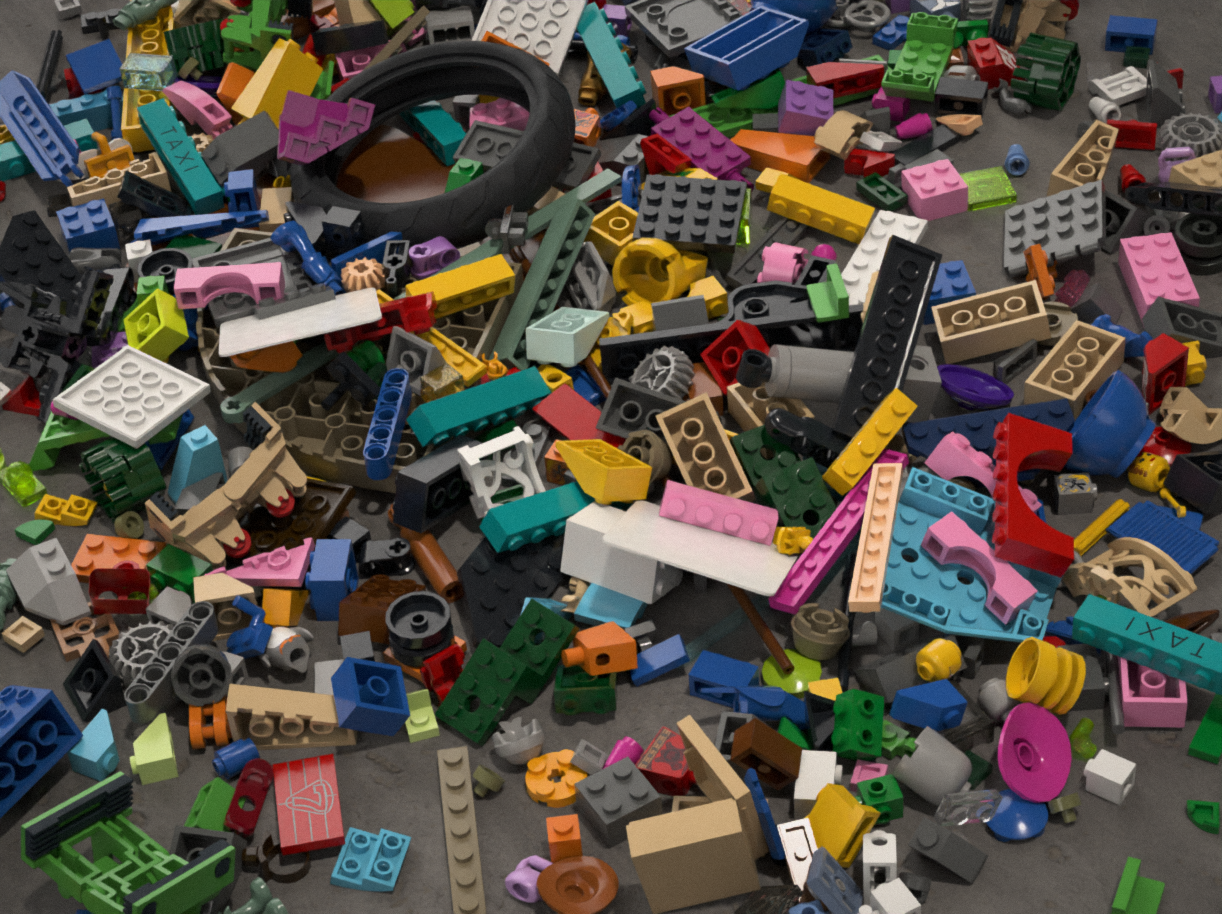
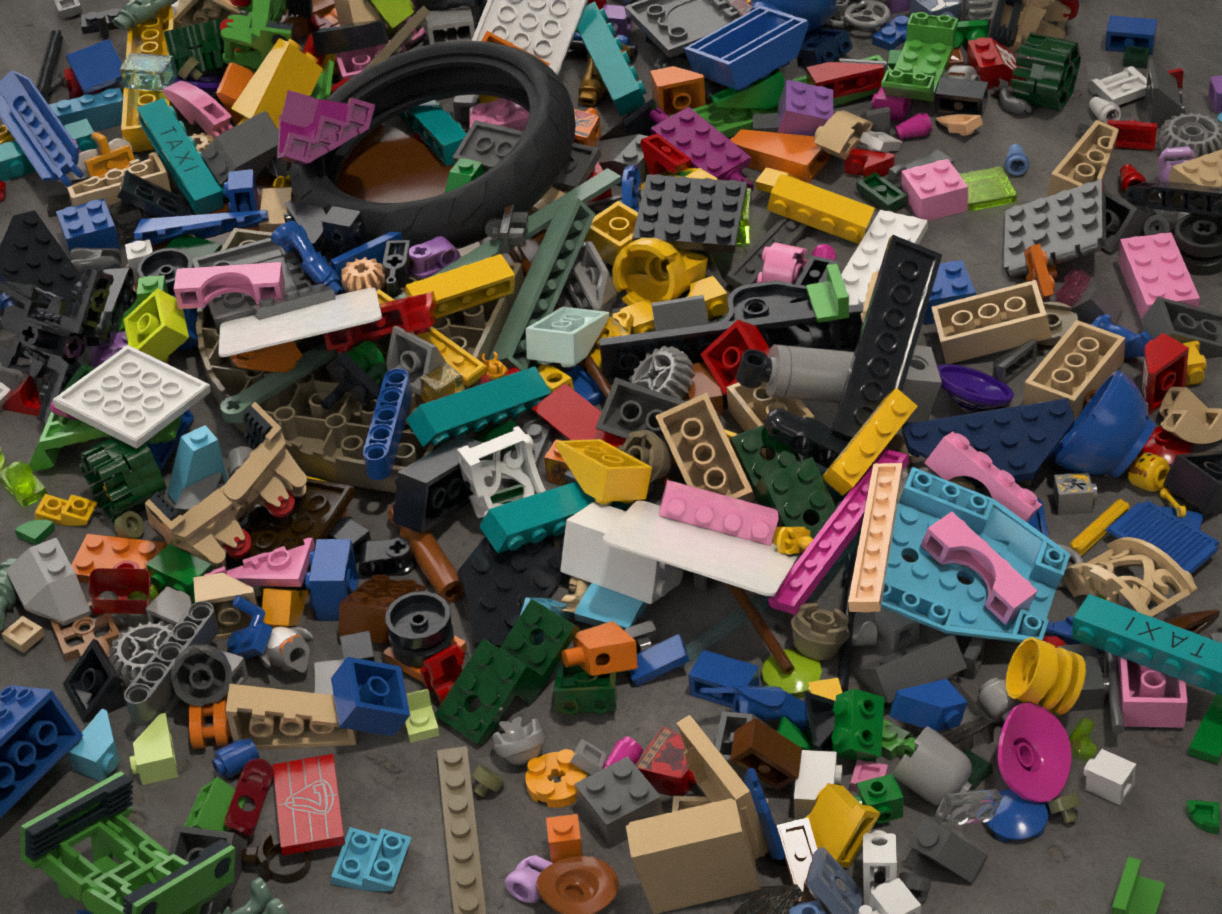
blue bar [107,86,123,141] -> none
blue tile [600,100,637,131] -> none
black tile [891,124,960,166] -> none
yellow head [916,638,962,682] -> none
red arch [992,413,1074,578] -> none

